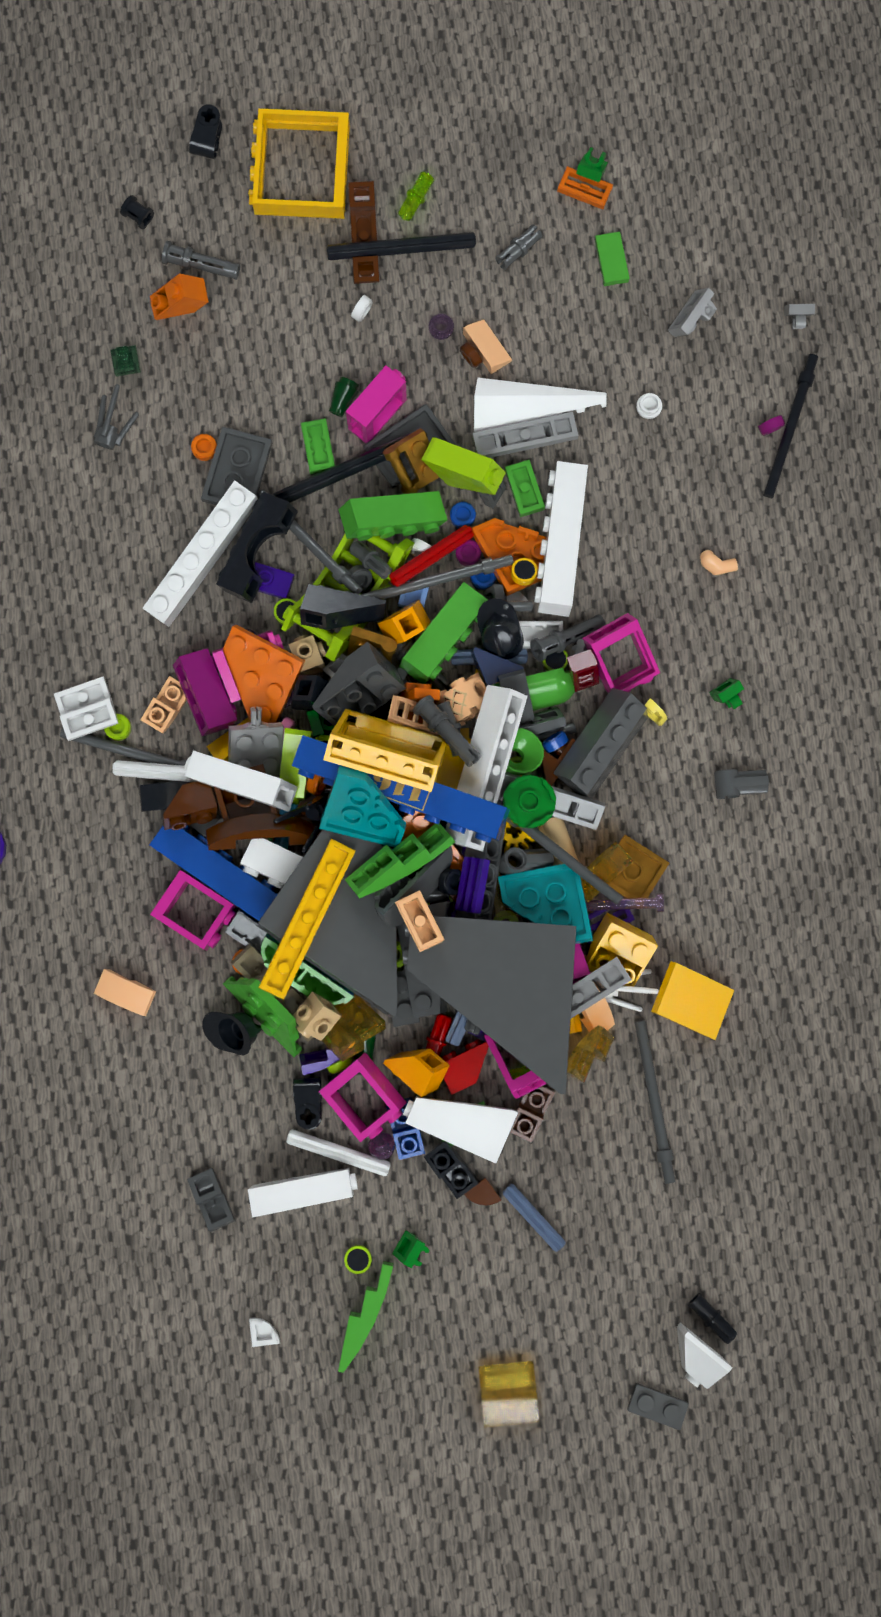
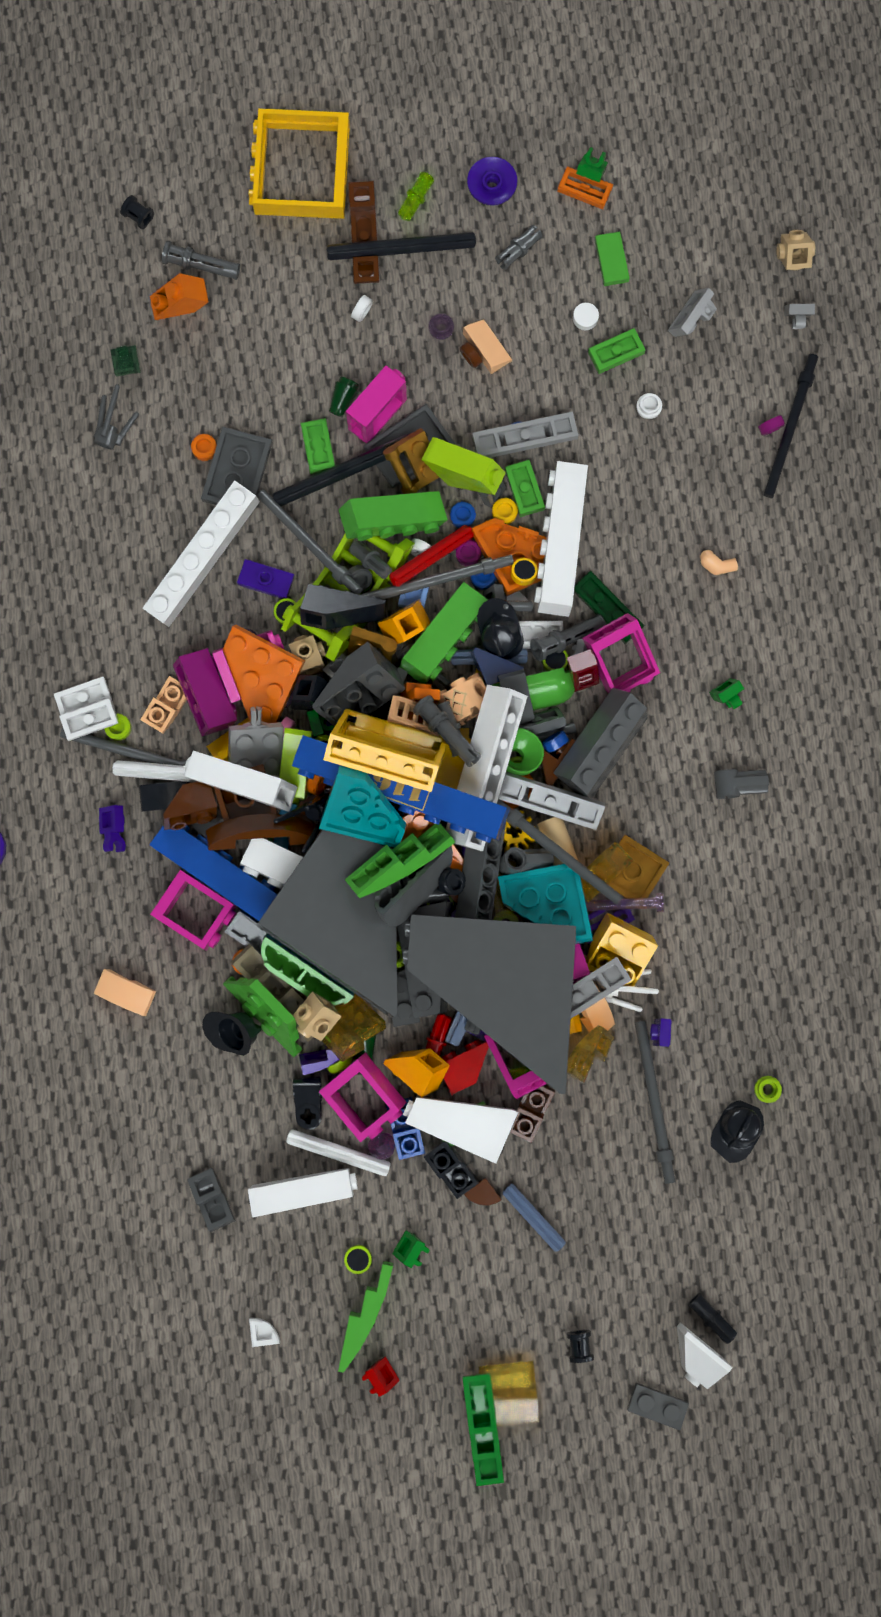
black piece [189,104,222,159] -> none
black arch [216,491,298,603] -> none
yellow tile [258,839,356,1000] -> none
light nougat slope [395,890,445,953] -> none
dark purple tile [455,856,490,914] -> none
white wedge [474,378,607,432] -> none
green tile [502,775,556,829] -> none
light yellow tile [644,698,667,726] -> none
yellow tile [651,961,734,1040] -> none
none -> dark purple plate [99,805,126,852]
none -> red tile [362,1356,400,1397]
none -> green slope [462,1373,504,1486]
none -> dark purple dish [467,157,517,205]
none -> yellow tile [492,498,518,525]
none -> black bush [566,1330,594,1363]
none -> white tile [573,303,599,330]
none -> dark green tile [574,571,645,644]
none -> bright green plate [588,328,645,374]
none -> dark purple plate [650,1018,672,1047]
none -> black piece [711,1100,764,1163]
none -> lime plate [754,1076,782,1103]
none -> tan brick [776,230,815,270]

